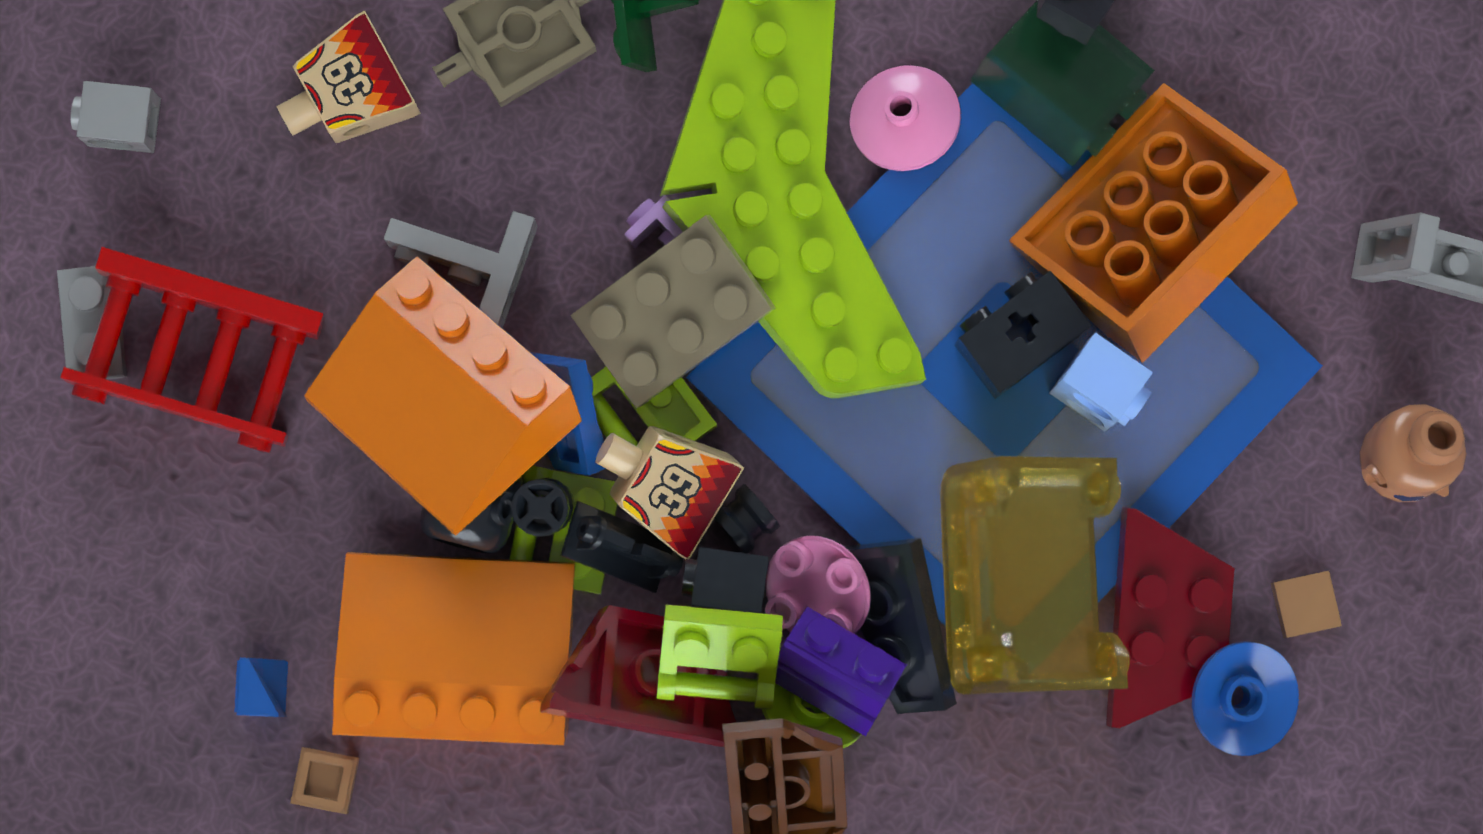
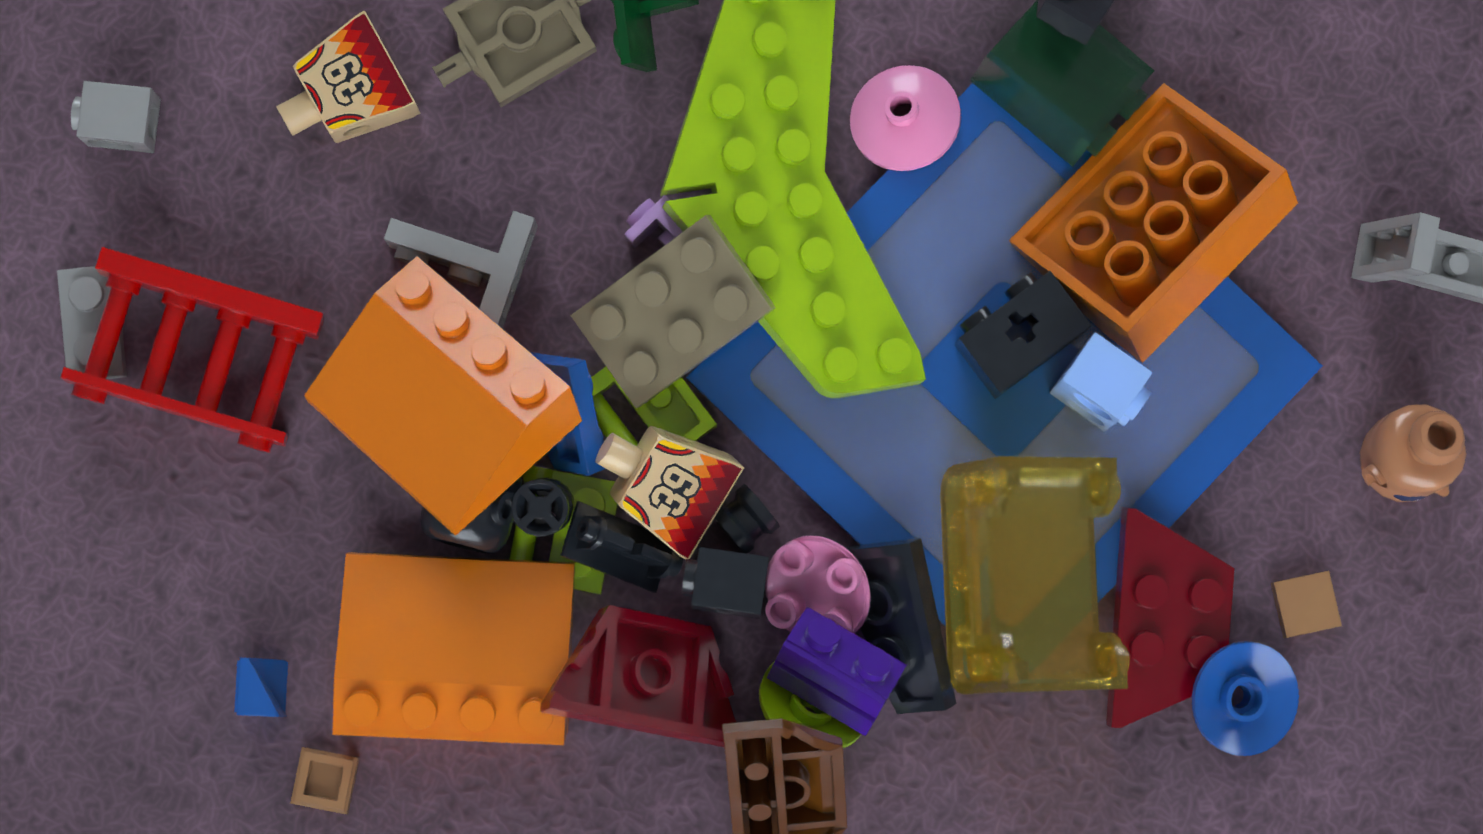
lime plate [656,605,783,710] -> none

